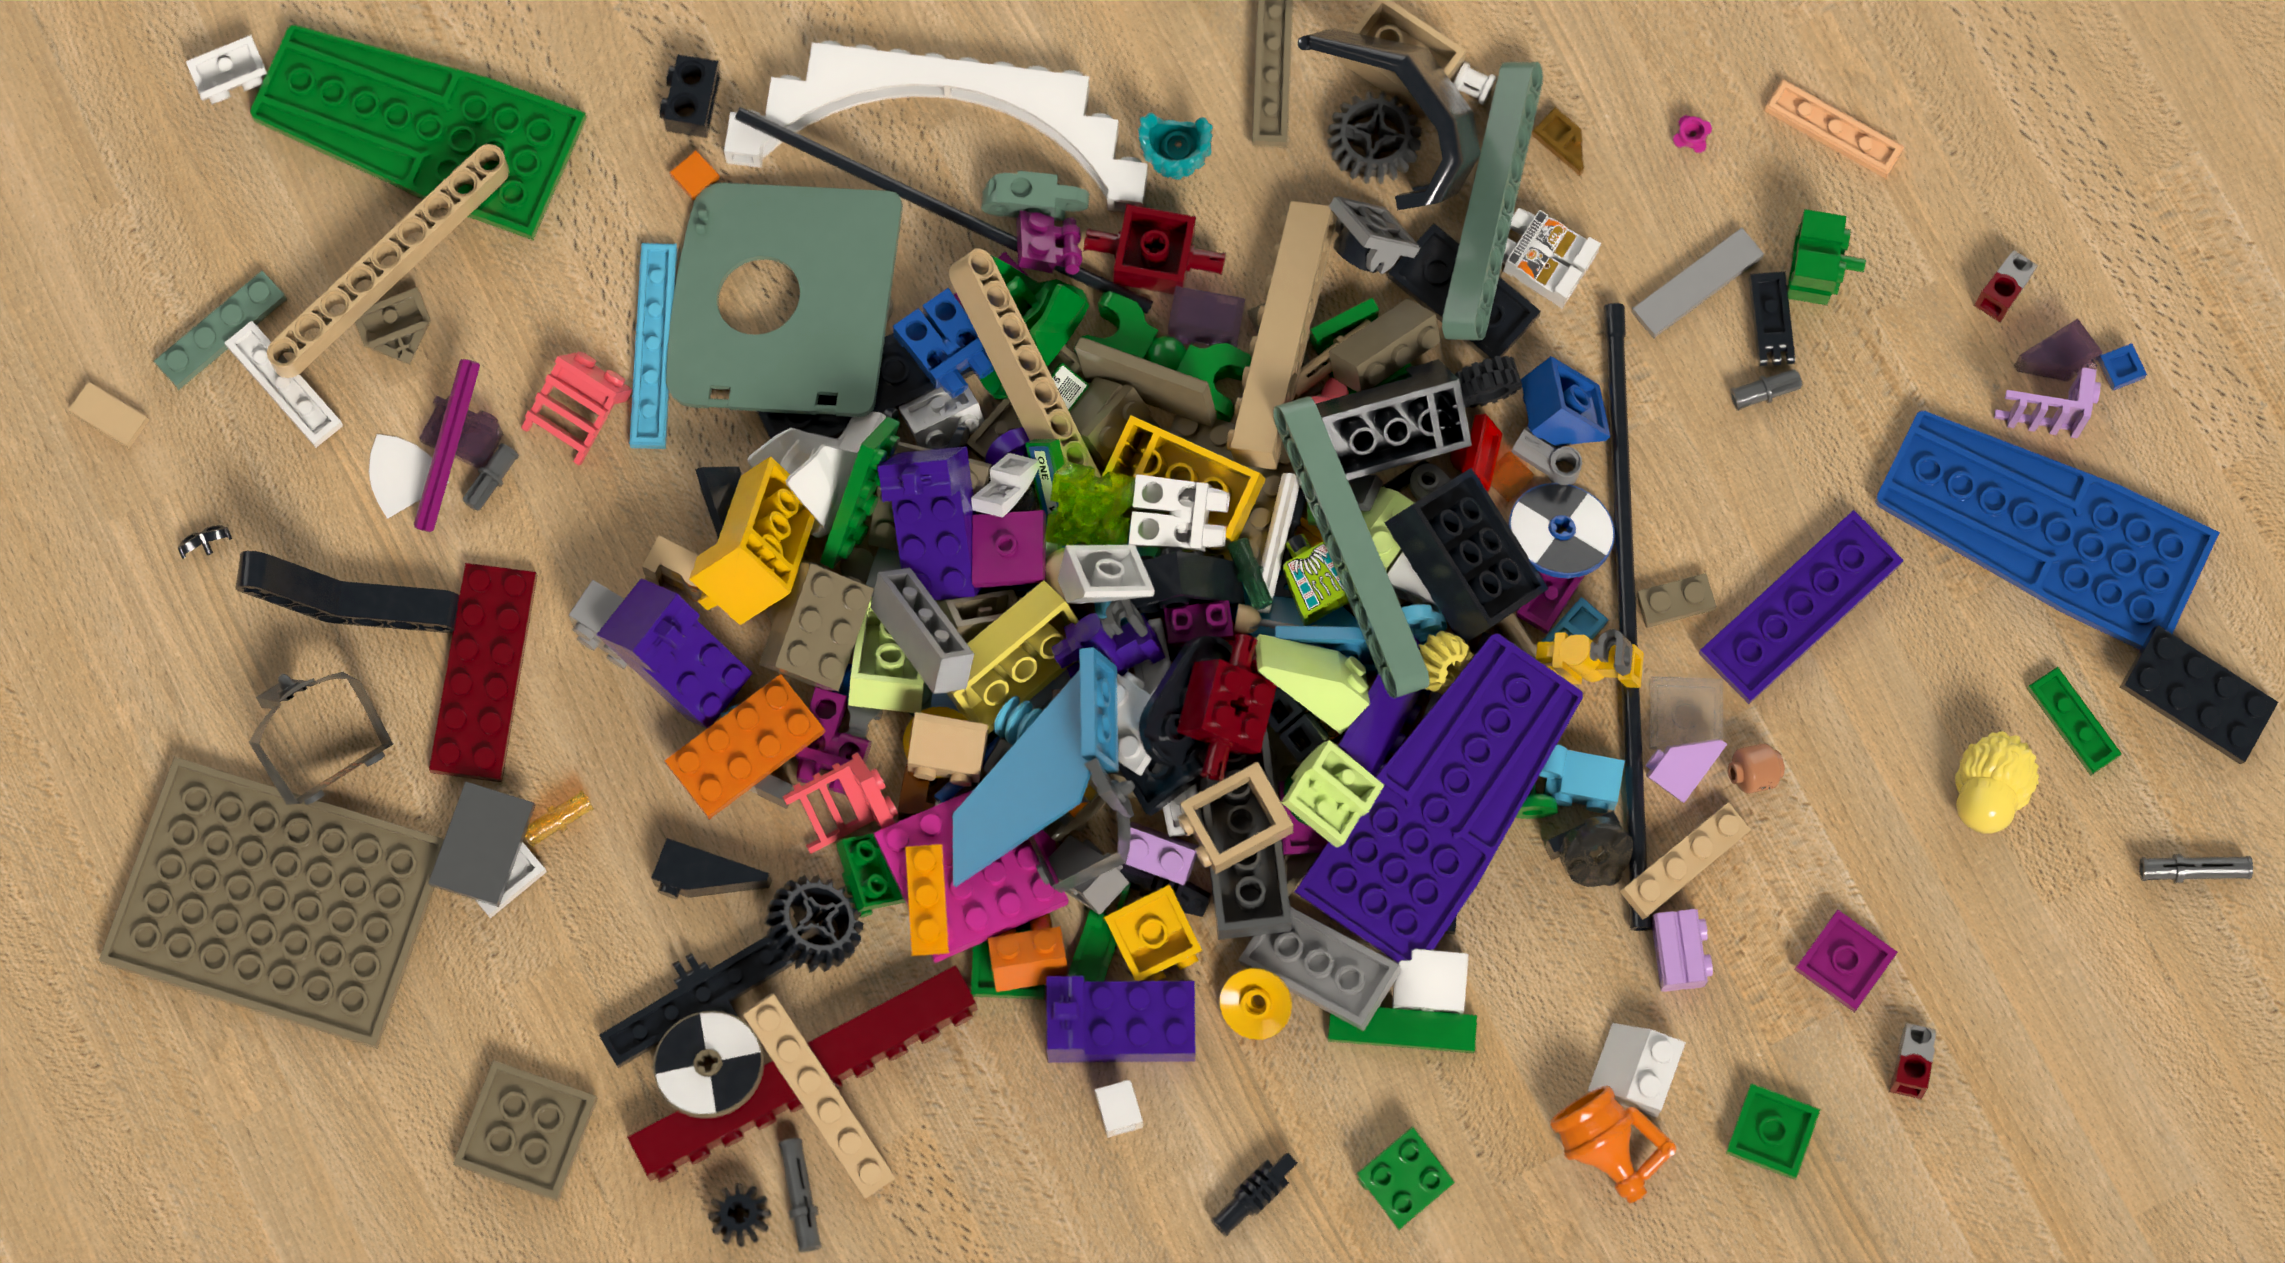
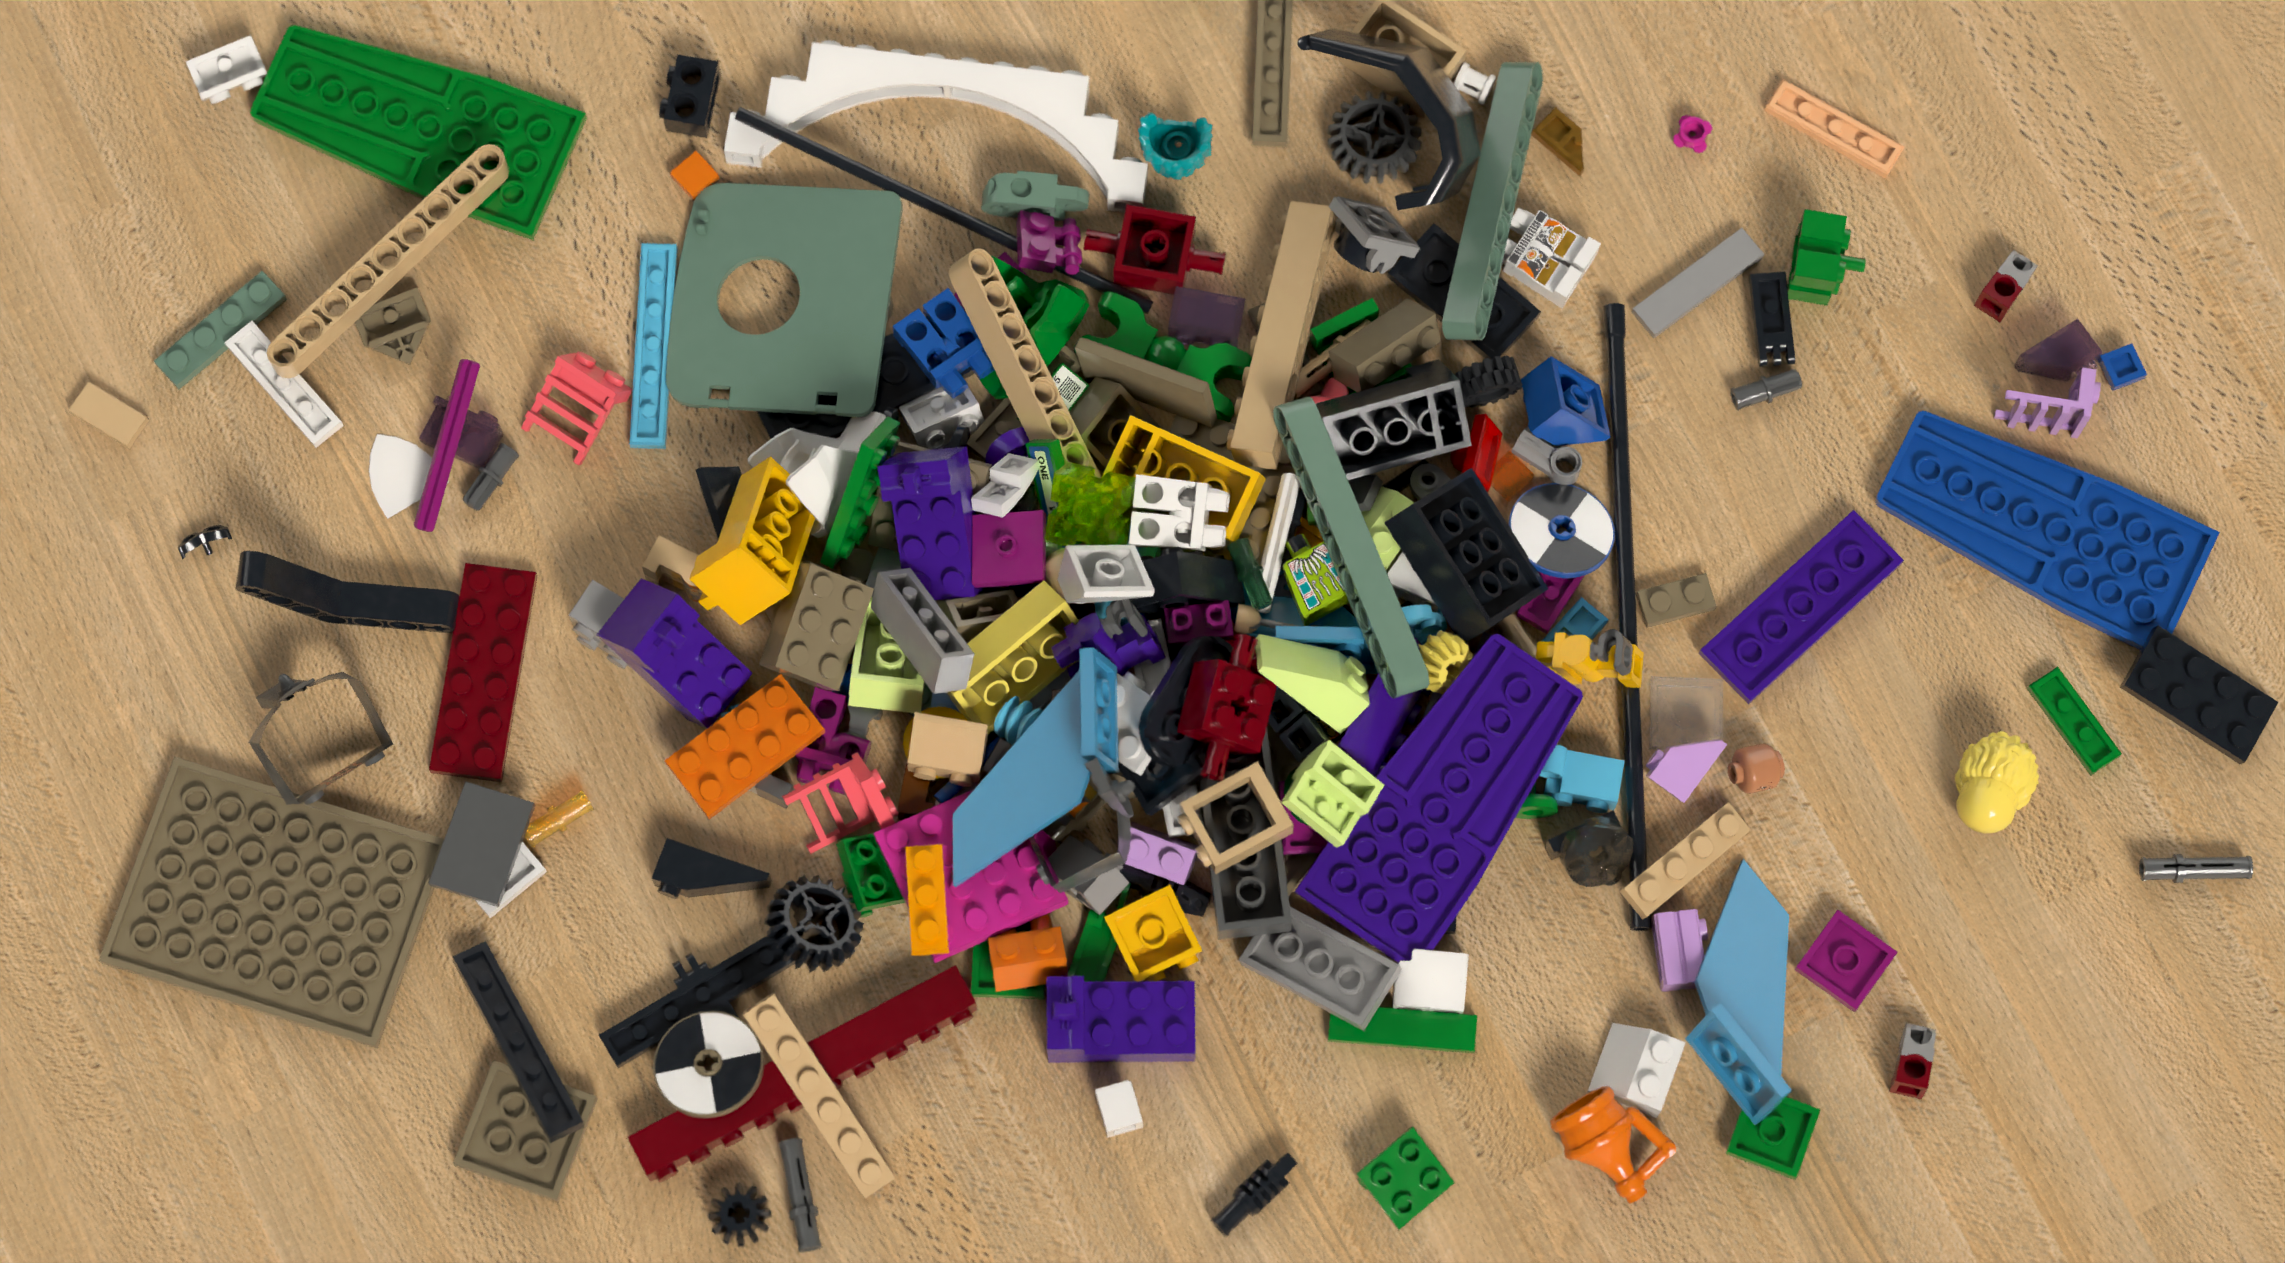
dark tan plate [1080,385,1151,461] -> none
yellow dish [1220,968,1292,1040] -> none
none -> black plate [452,941,584,1143]
none -> dark azure piece [1685,859,1792,1125]

